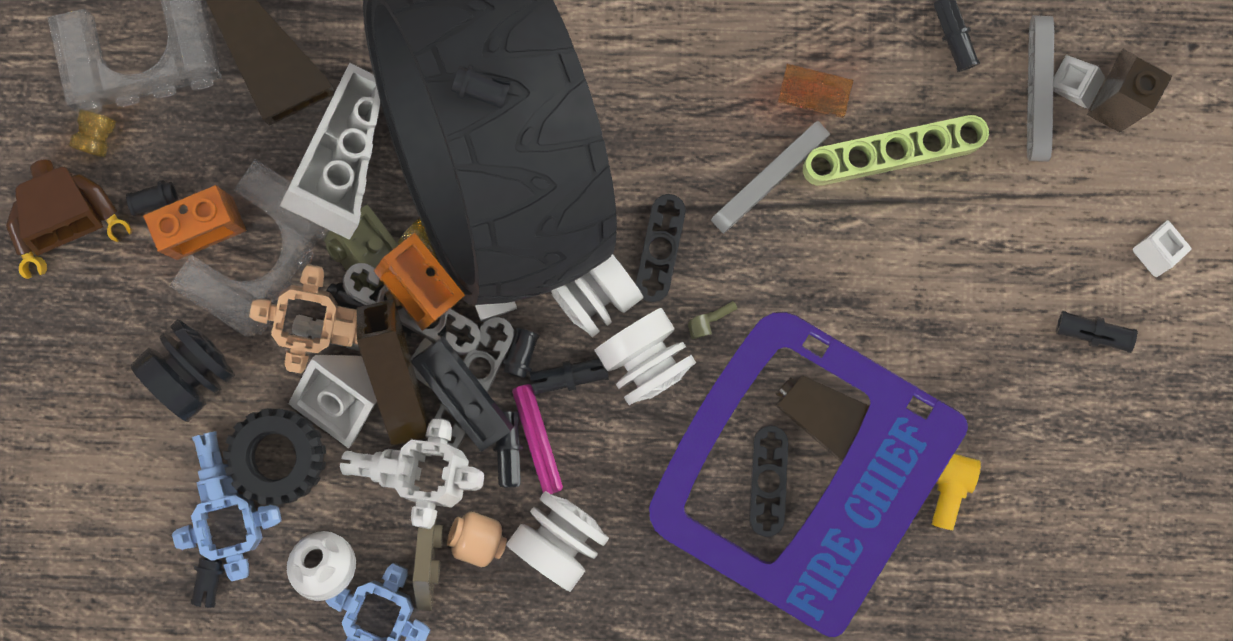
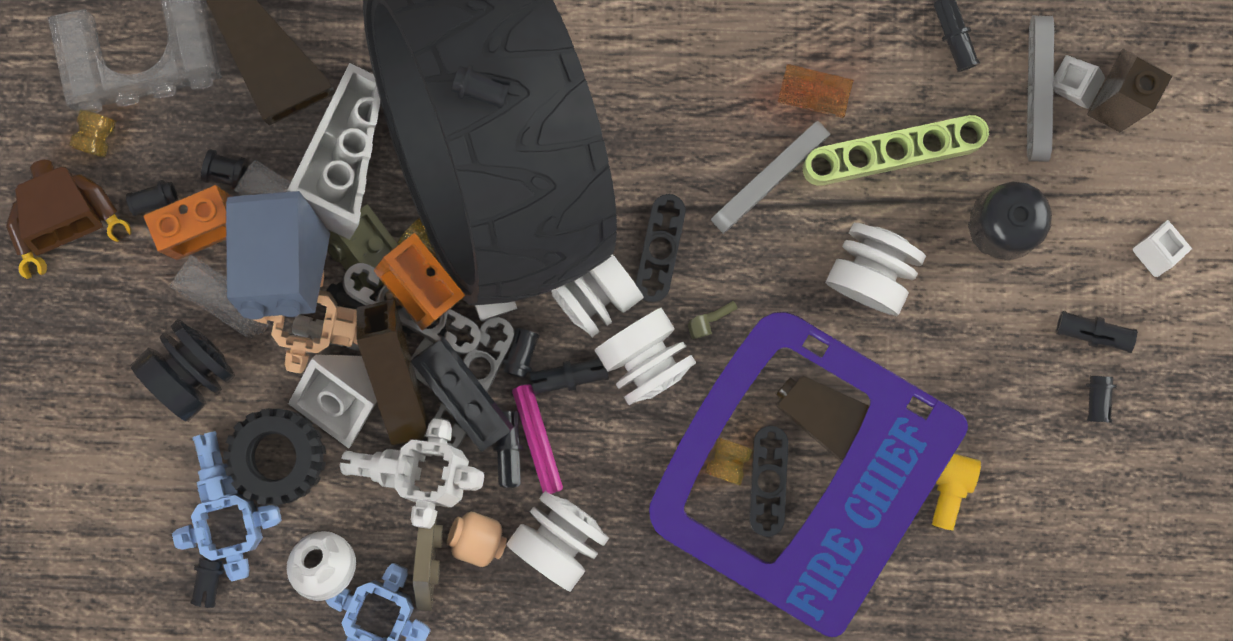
none -> black bush [201,149,248,191]
none -> sand blue slope [226,191,330,320]
none -> clear yellow wheel [705,437,753,486]
none -> white wheel [825,222,926,316]
none -> black cylinder [968,181,1052,261]
none -> black pin [1086,376,1117,423]

